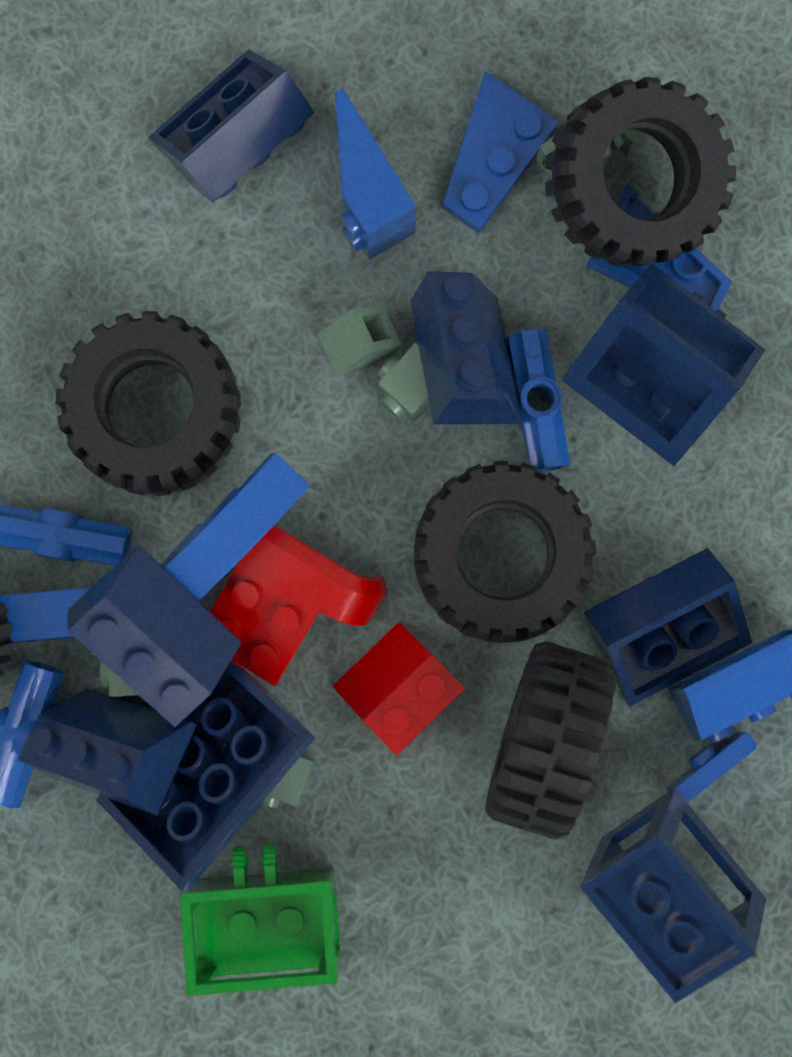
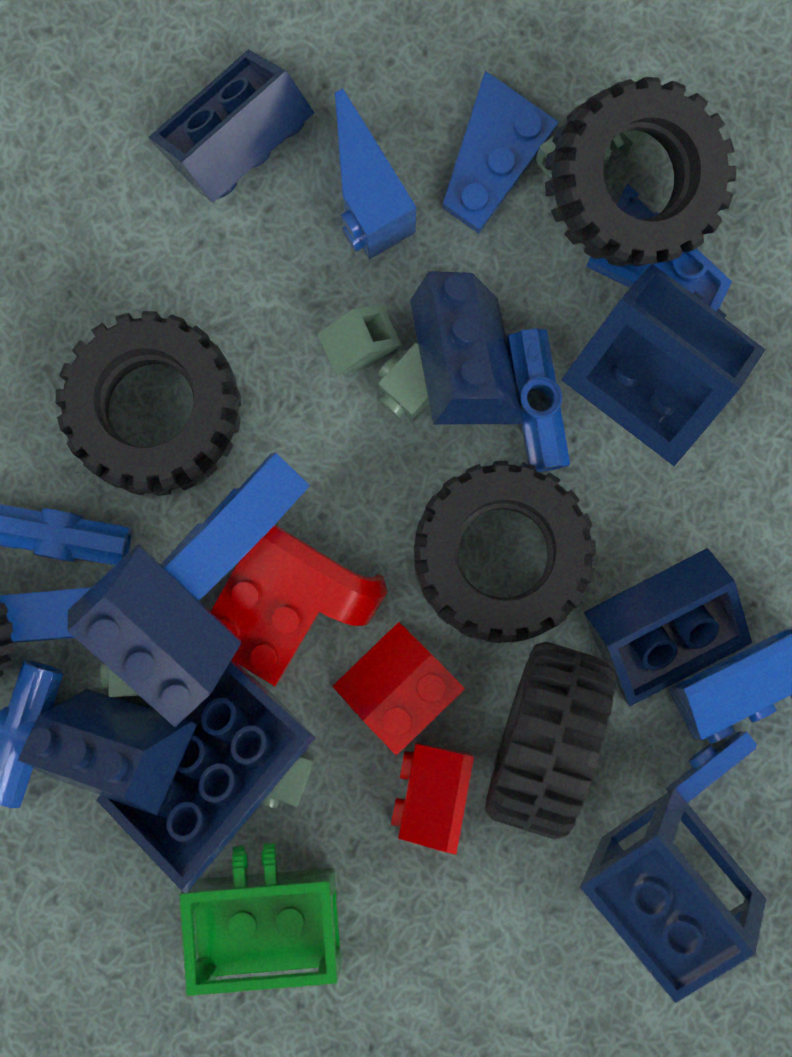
none -> red slope [391,742,474,855]

